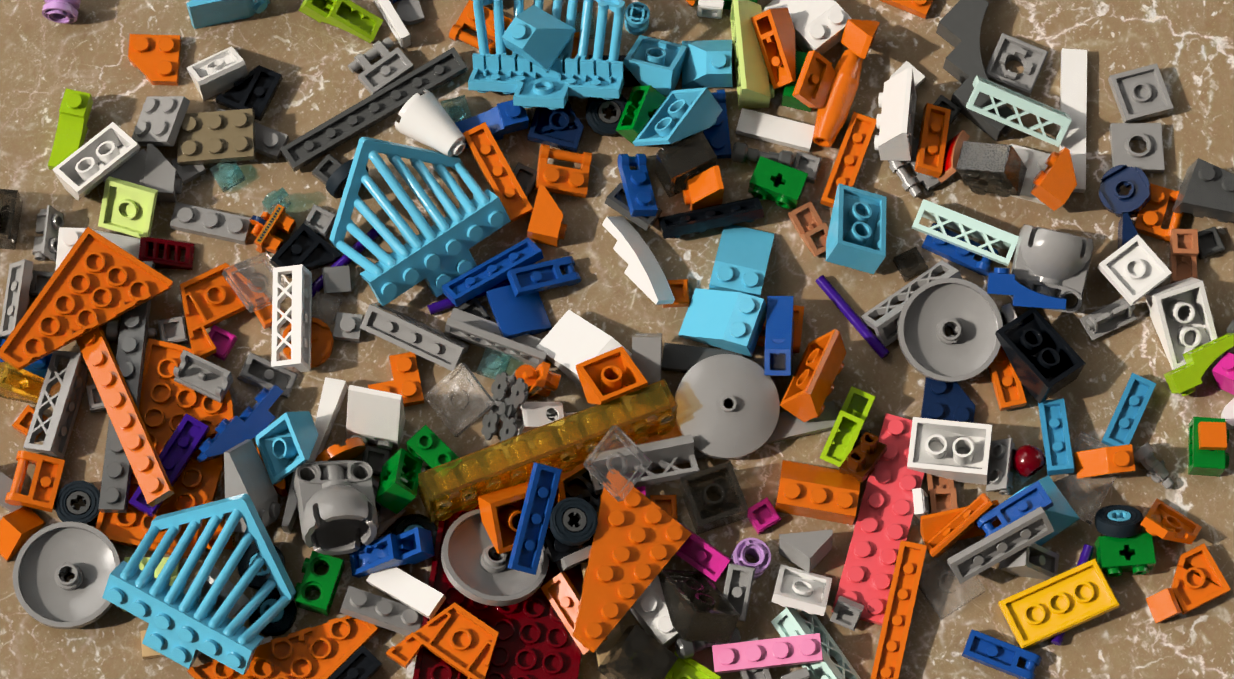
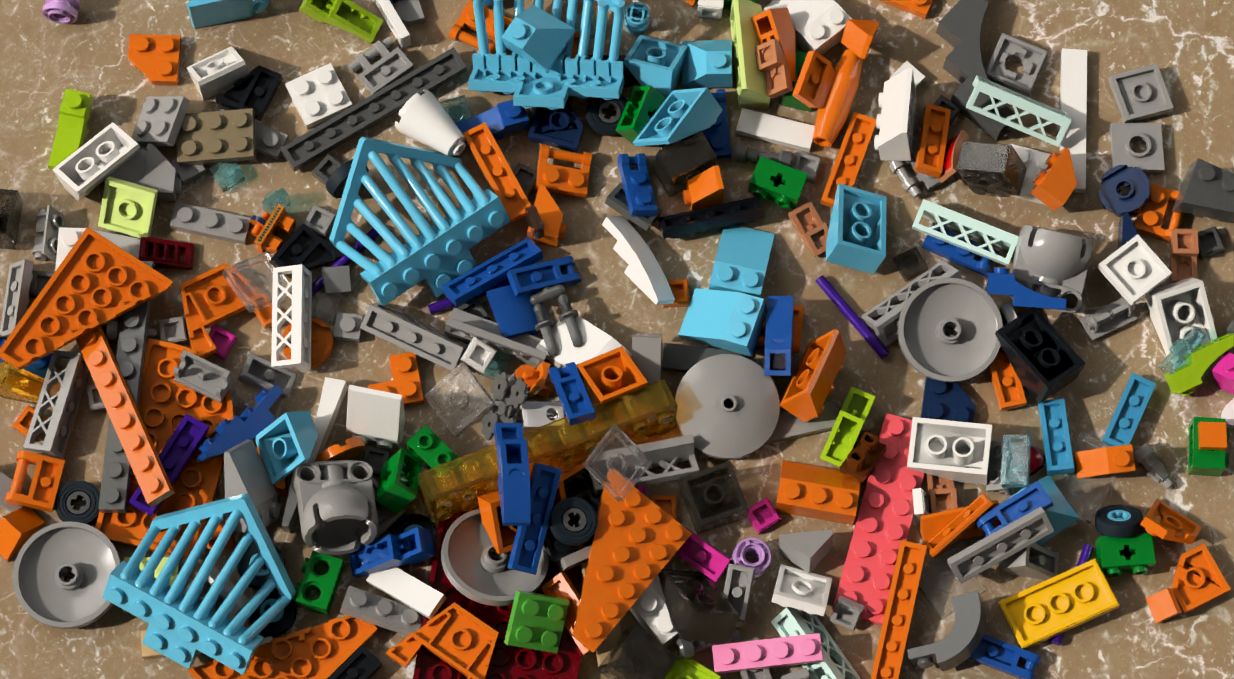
none -> white plate [285,63,353,129]
none -> white tile [460,337,497,373]
none -> blue slope [494,423,531,526]
none -> bright green plate [504,590,570,653]
none -> clear smoke tile [525,205,544,240]
none -> dark grey piece [530,284,582,357]
none -> blue plate [548,362,596,426]
none -> nougat slope [755,39,793,98]
none -> arch [907,591,986,671]
none -> clear light blue plate [1000,434,1031,488]
none -> clear light blue plate [1158,328,1206,374]

